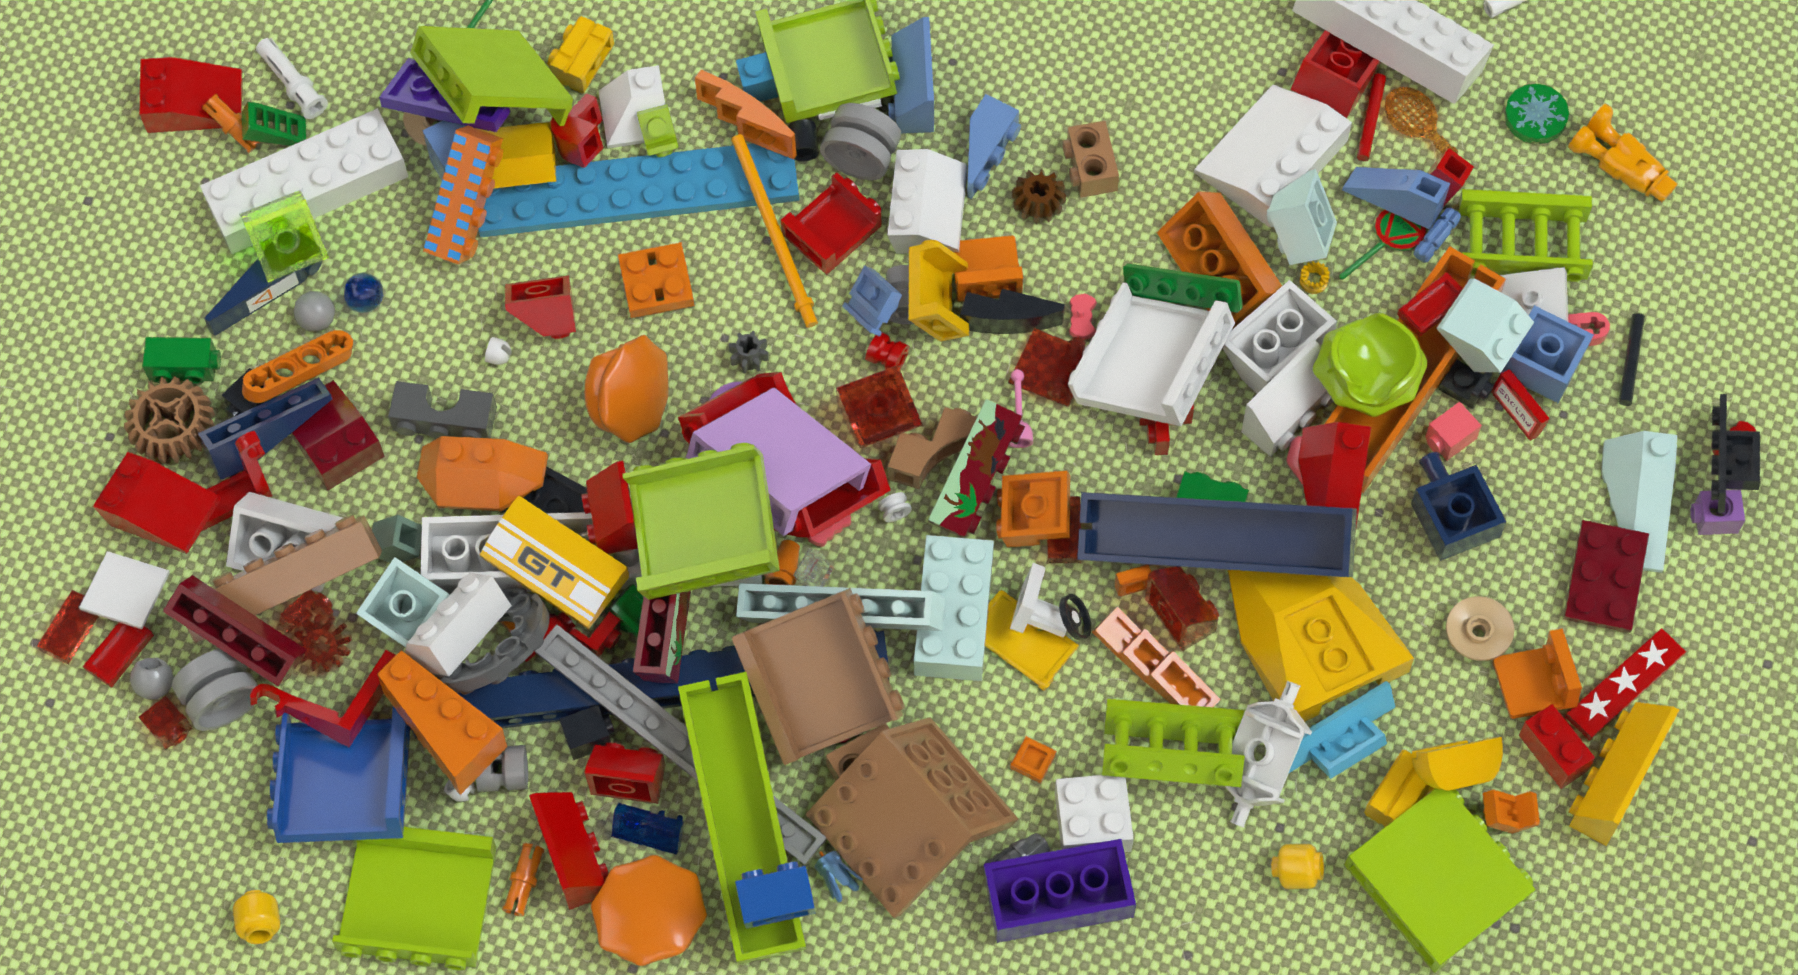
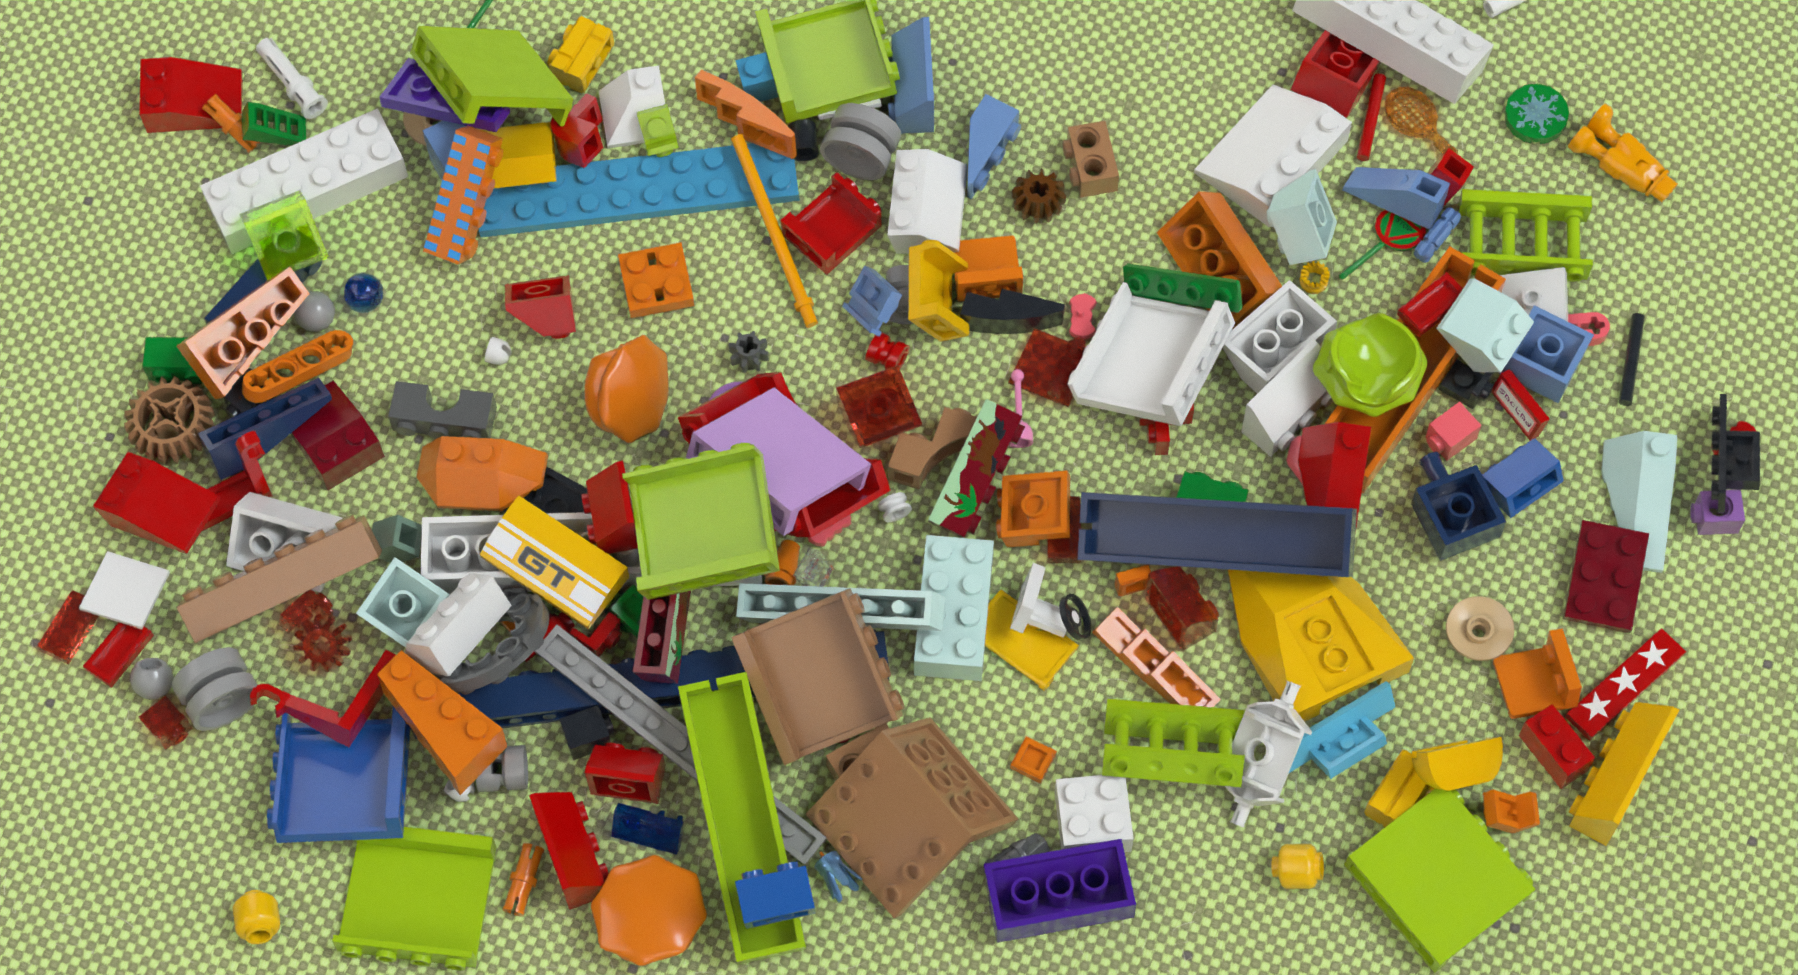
dark red brick [163,575,307,687] -> none
none -> wedge [176,267,310,400]
none -> brick [1482,438,1564,518]

